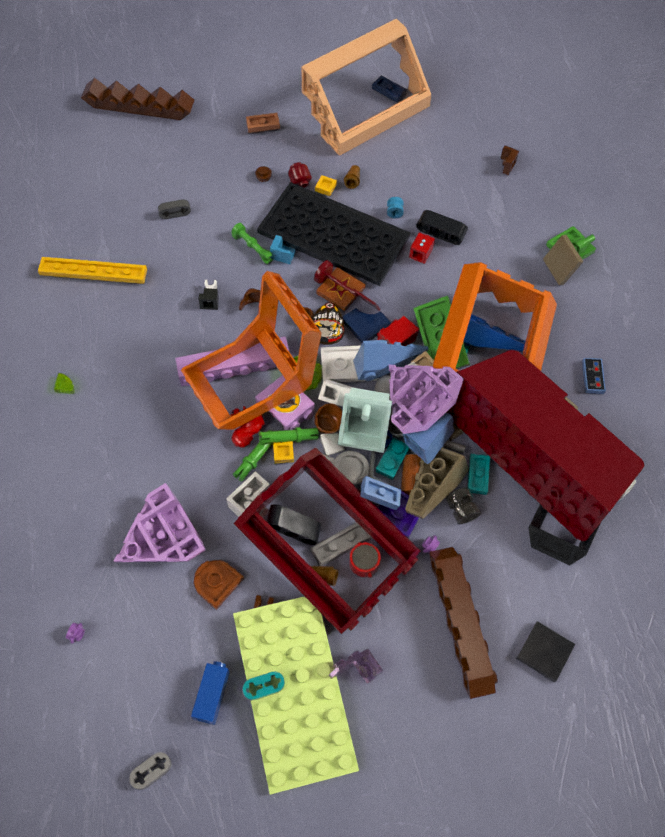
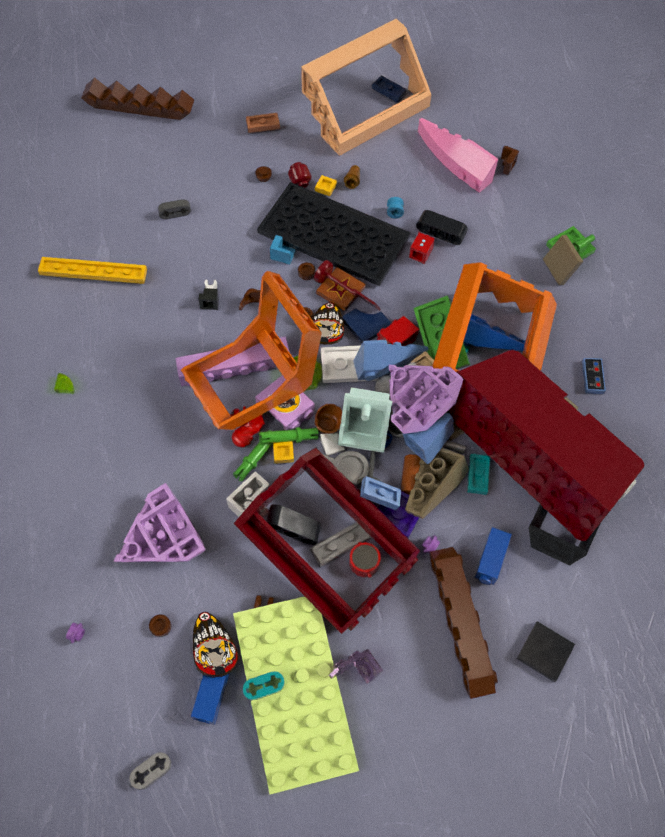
dark orange tile [194,560,244,610] -> none
bright green piece [232,223,272,264] -> none
pearl gold cone [311,566,338,586] -> none
white slope [318,379,353,406] -> none
teal plate [376,438,410,480] -> none
clear smoke wheel [446,487,481,525] -> none
none -> reddish brown tile [149,614,172,637]
none -> shield [193,612,238,678]
none -> reddish brown tile [298,262,315,280]
none -> bright pink wedge [418,118,498,193]
none -> blue brick [474,527,512,585]

